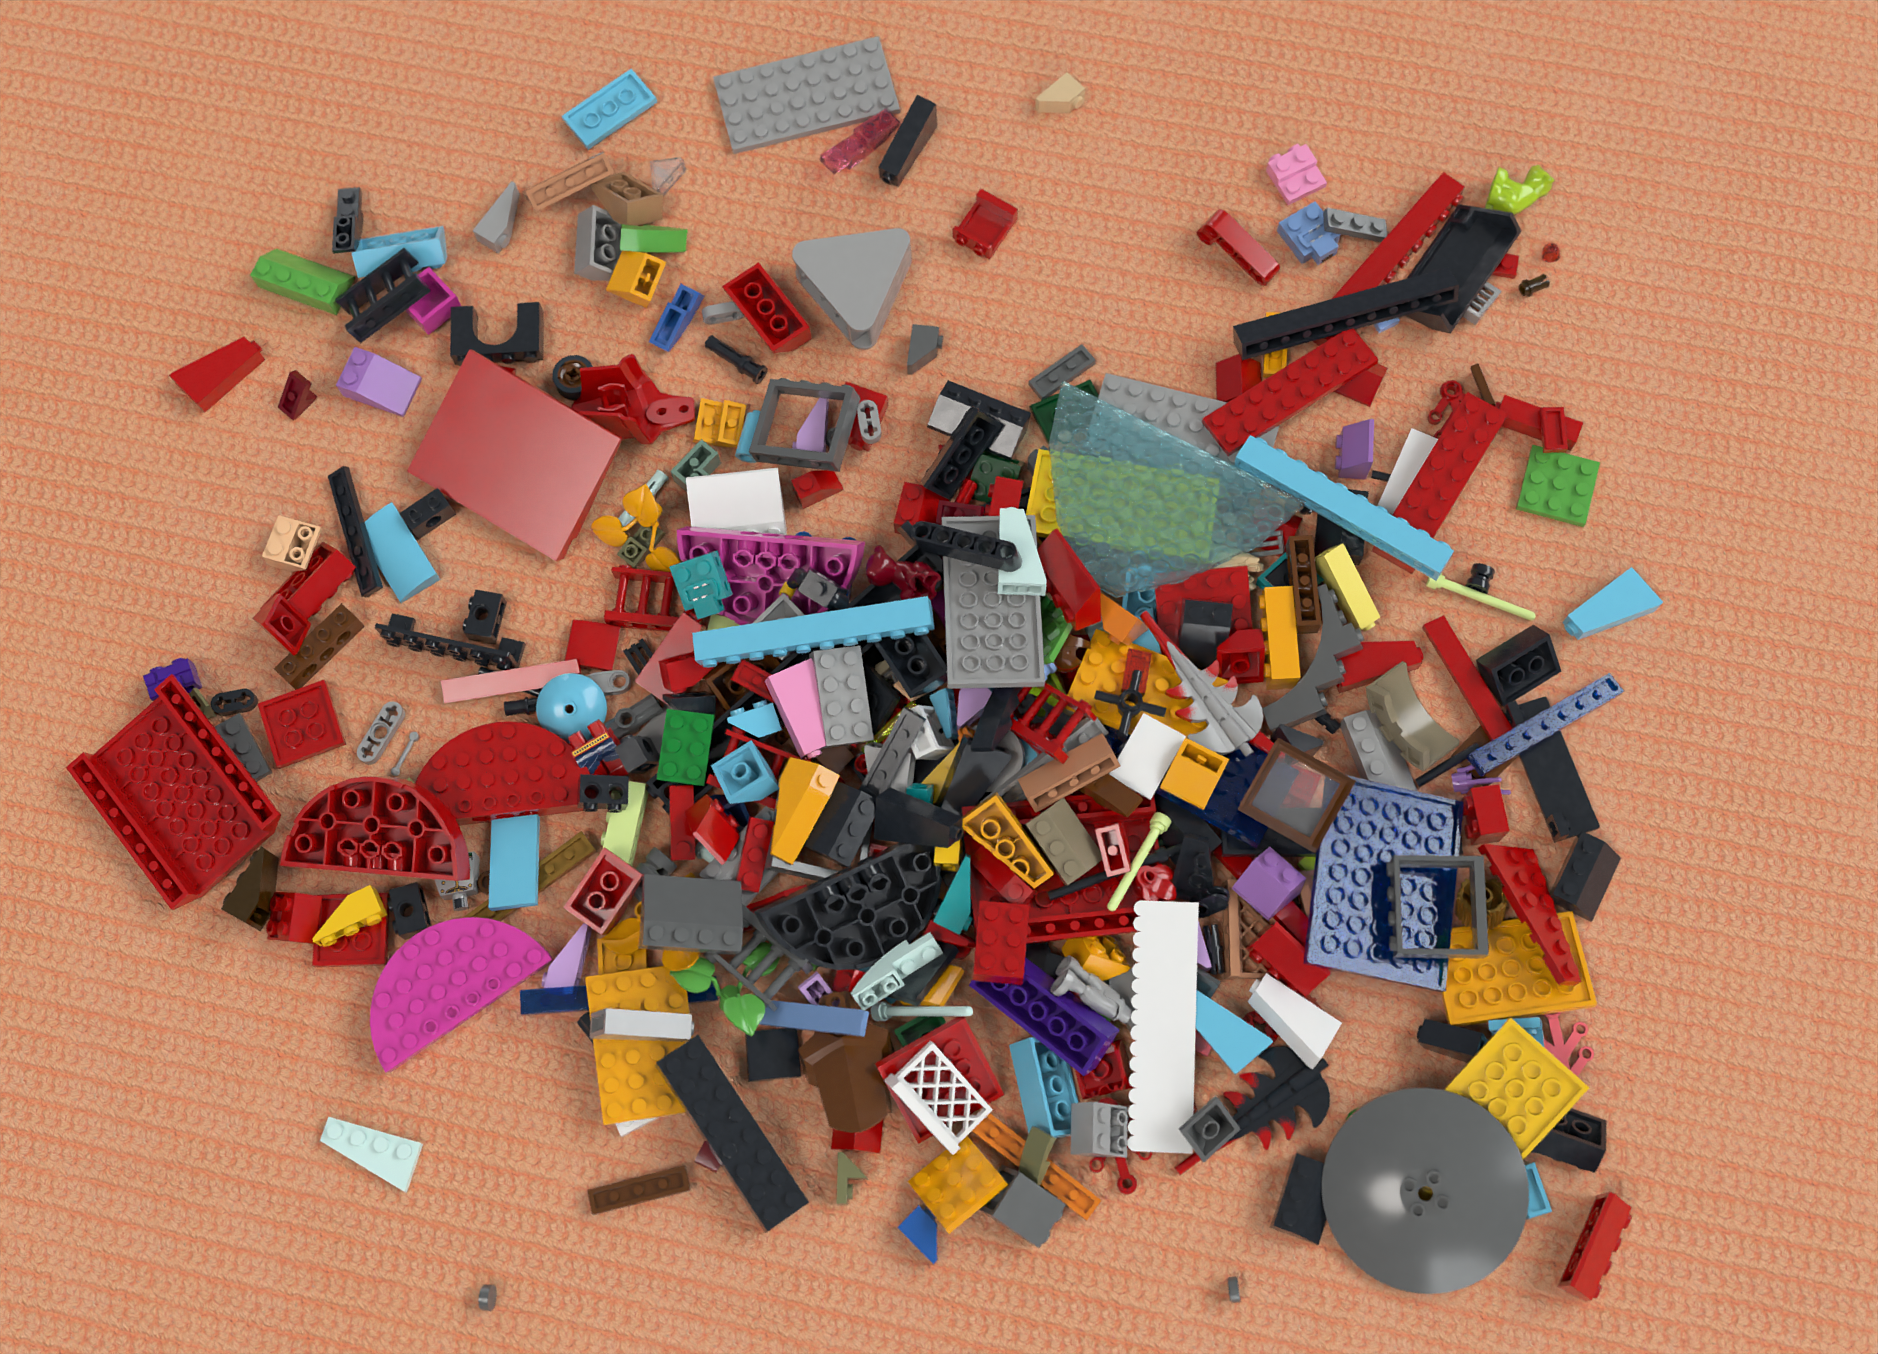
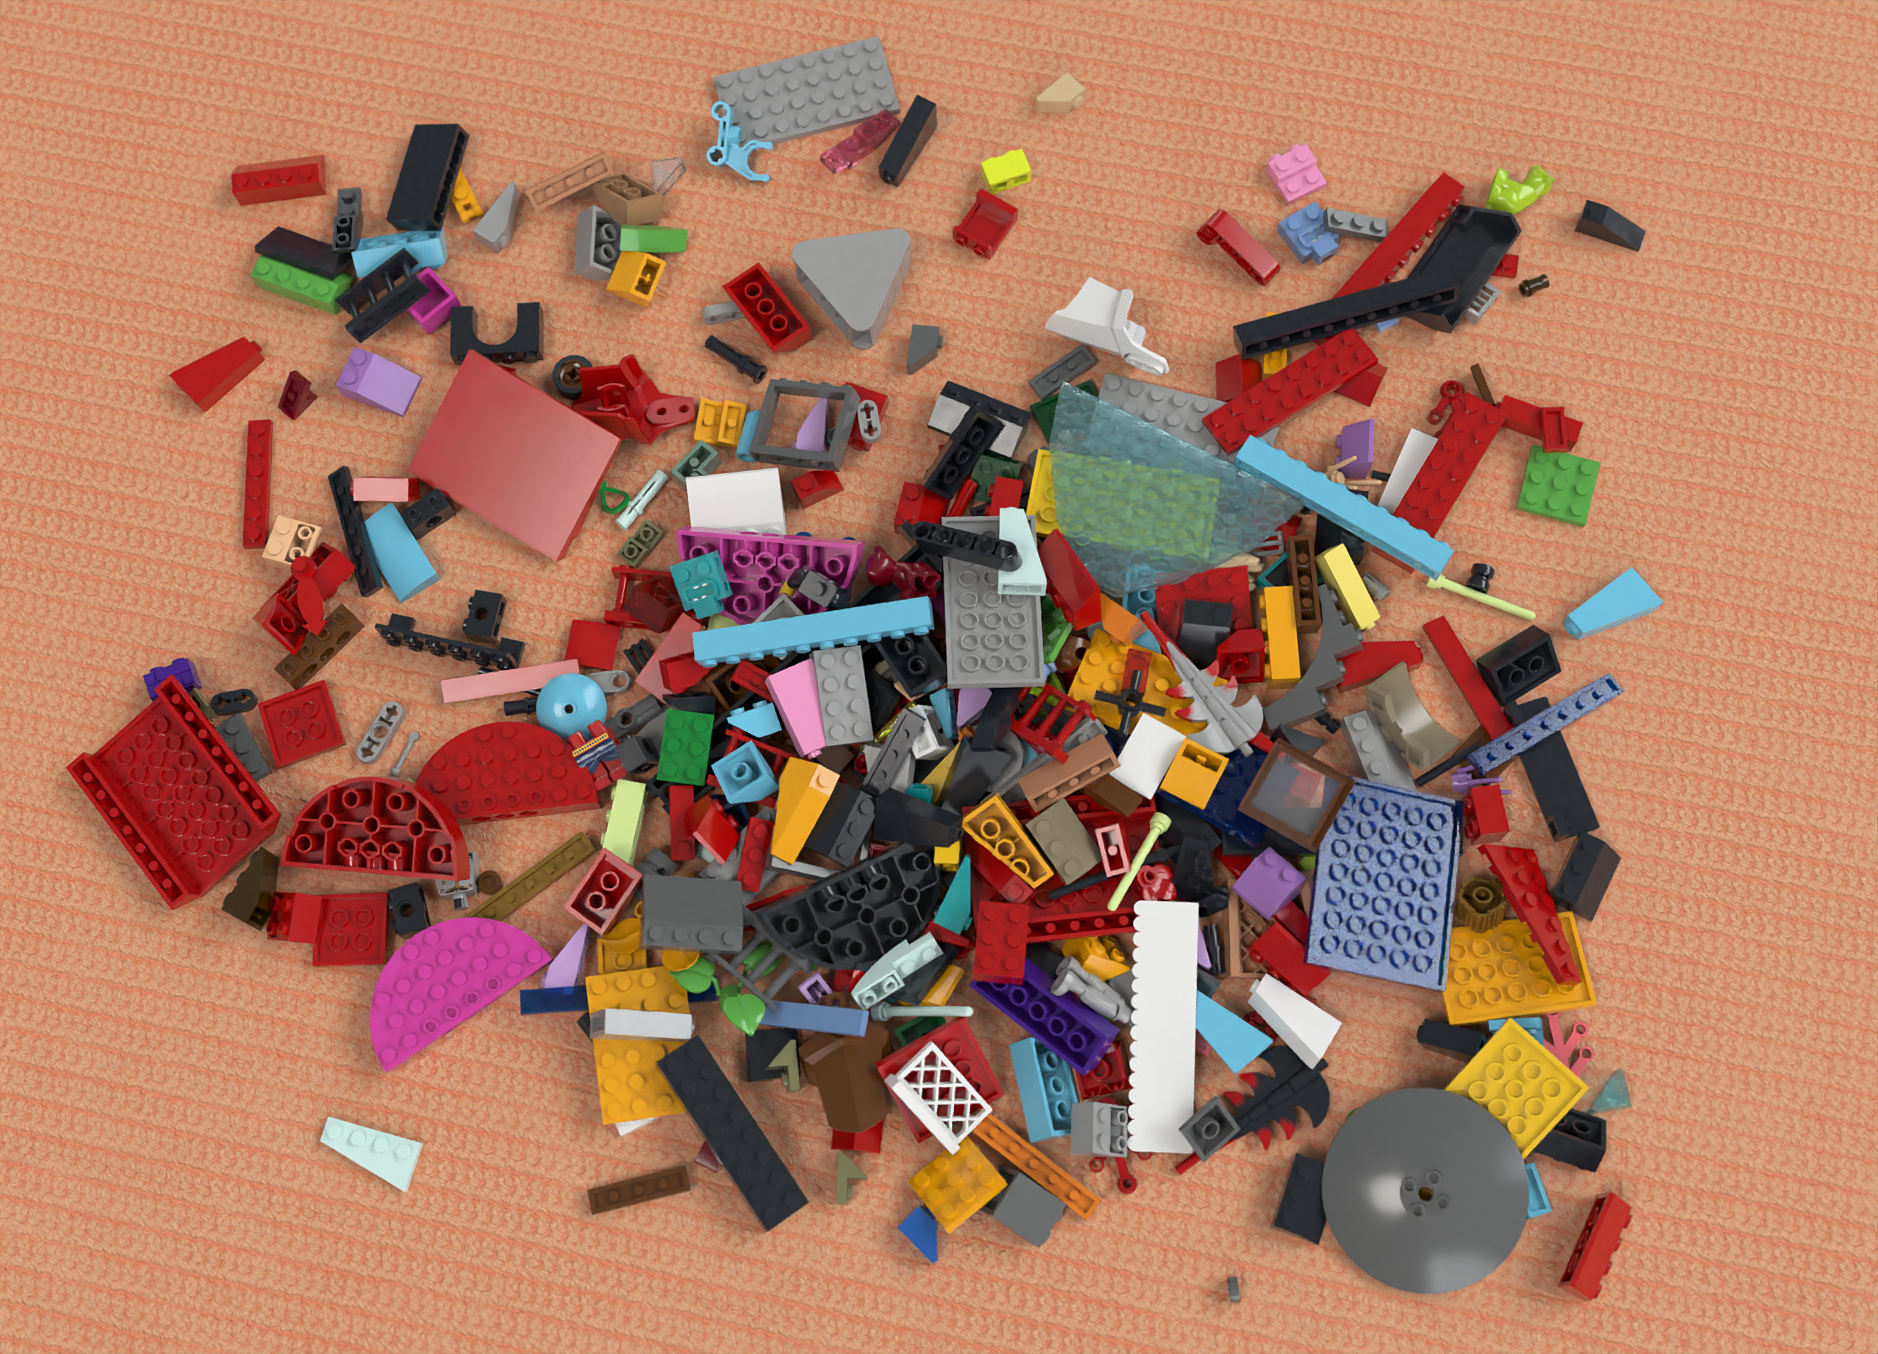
yellow slope [312,885,387,947] -> none
dark grey tile [478,1284,497,1311] -> none
medium azure tile [489,814,540,911] -> none
medium azure plate [562,69,657,150] -> none
black brick [577,774,629,813] -> none
light orange plant [591,484,681,572] -> none
blue slope [649,284,704,352] -> none
dark red slope [936,500,985,524] -> none
olive slope [1019,1126,1056,1185] -> none
dark grey window [1386,855,1488,959] -> none
clear red hinge [1542,243,1560,263] -> none
none -> red slope [231,155,326,206]
none -> red plate [242,419,273,549]
none -> black tile [255,226,354,280]
none -> red brick [291,556,328,637]
none -> window [350,476,420,502]
none -> black brick [386,124,470,231]
none -> light orange plate [451,168,484,224]
none -> green piece [598,479,630,515]
none -> clear red slope [623,575,686,634]
none -> medium azure piece [707,101,774,183]
none -> olive slope [765,1040,800,1094]
none -> neon yellow brick [981,149,1031,195]
none -> white piece [1045,277,1169,376]
none -> light nougat plant [1323,456,1382,490]
none -> light grey pin [1362,573,1390,601]
none -> black slope [1574,200,1646,252]
none -> clear light blue slope [1586,1069,1632,1115]

